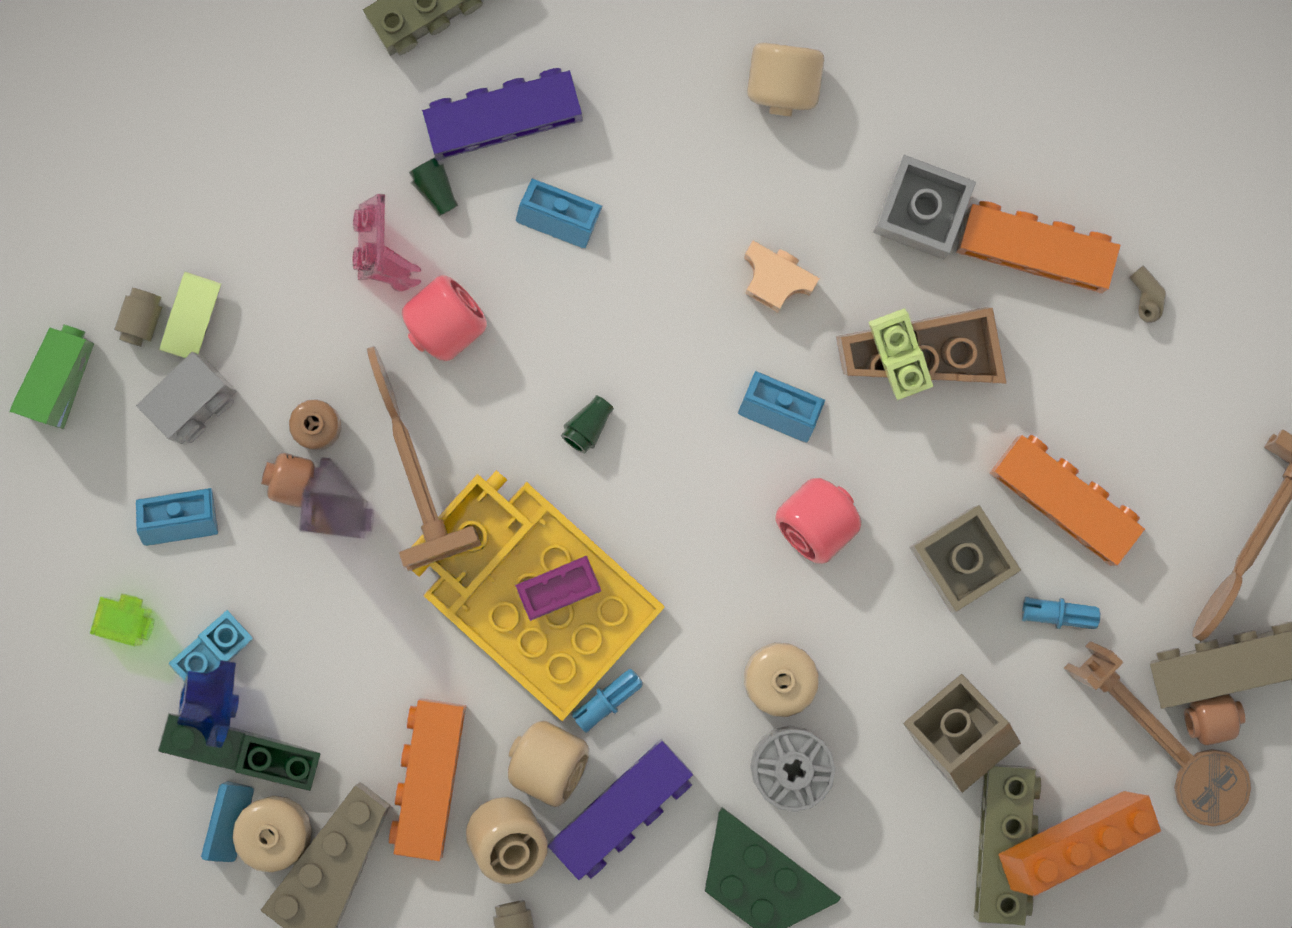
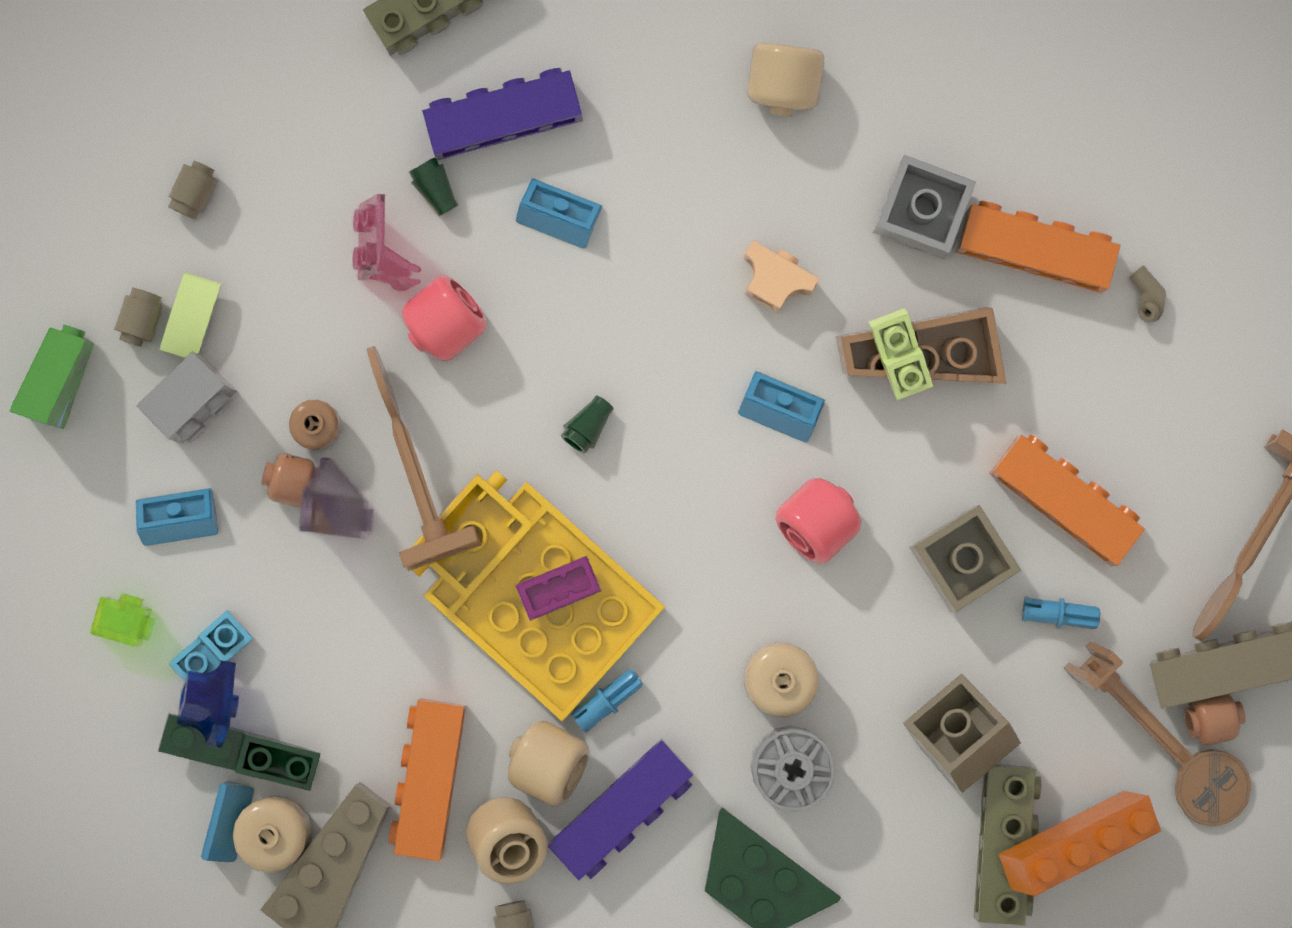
none -> dark tan brick [168,160,219,220]

